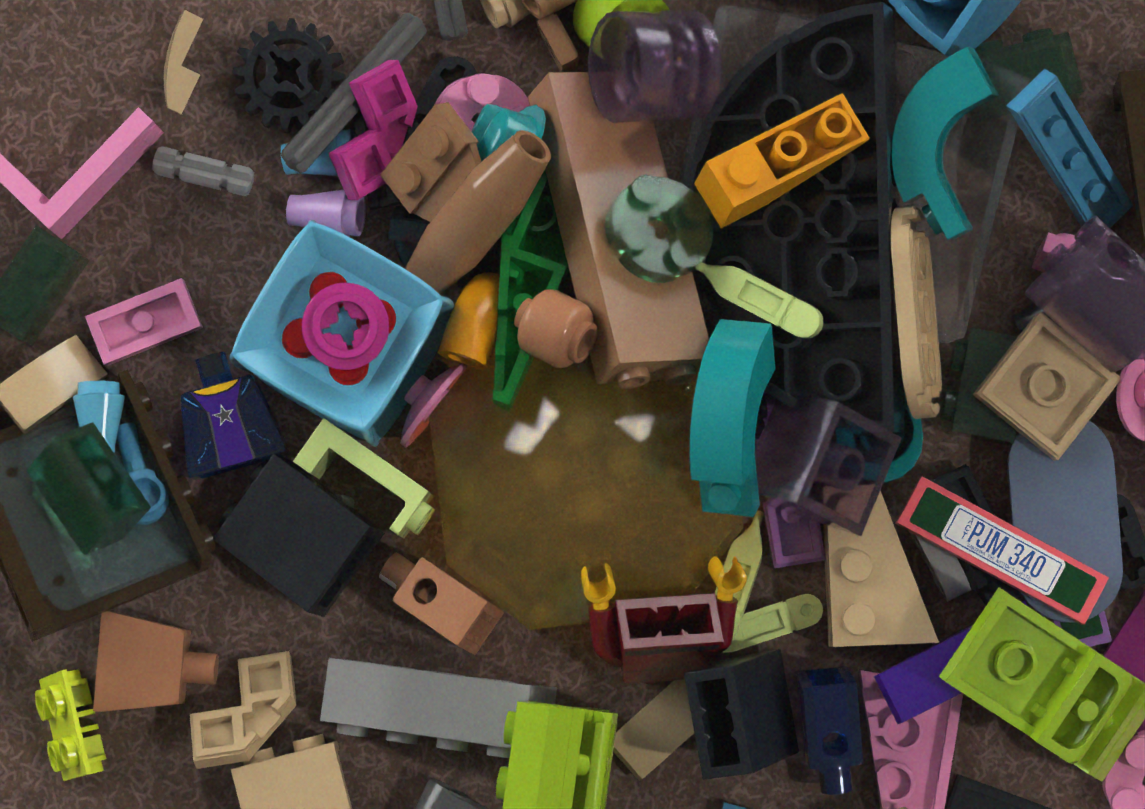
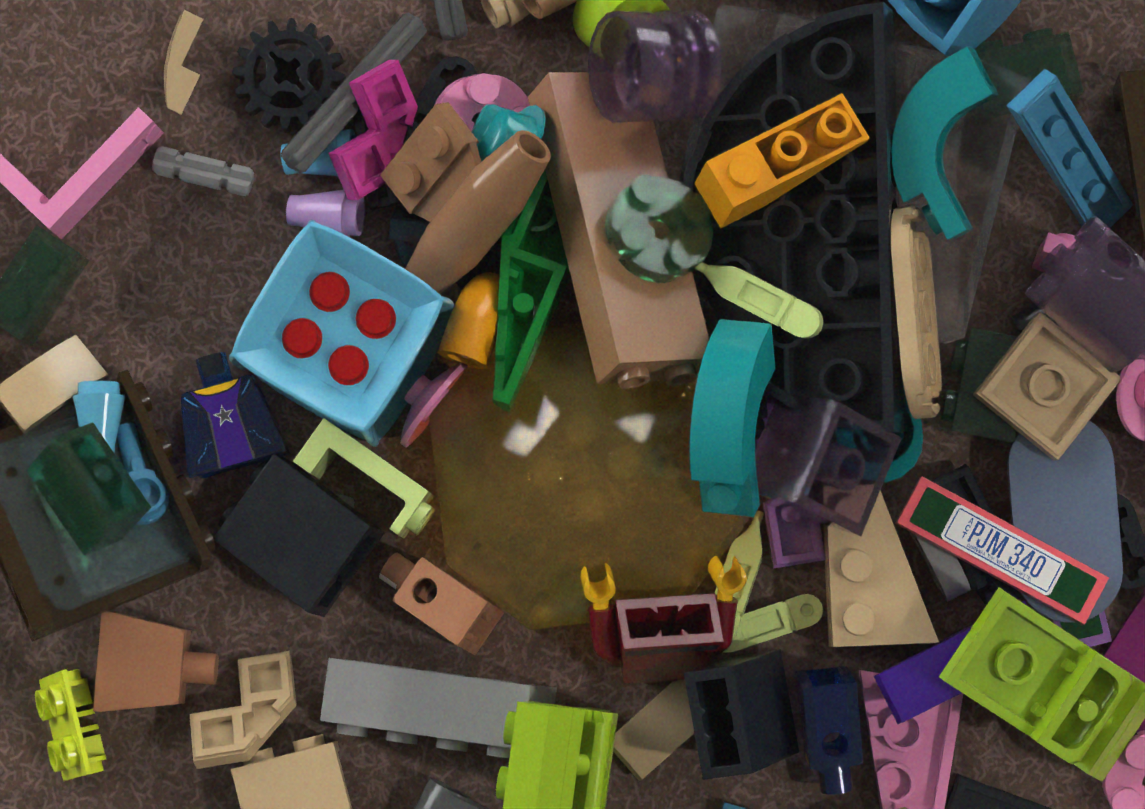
bright pink plate [85,278,203,366] -> none
dark pink gear [302,283,389,370] -> none
nougat head [514,289,598,368] -> none
medium nougat tile [537,13,579,72] -> none

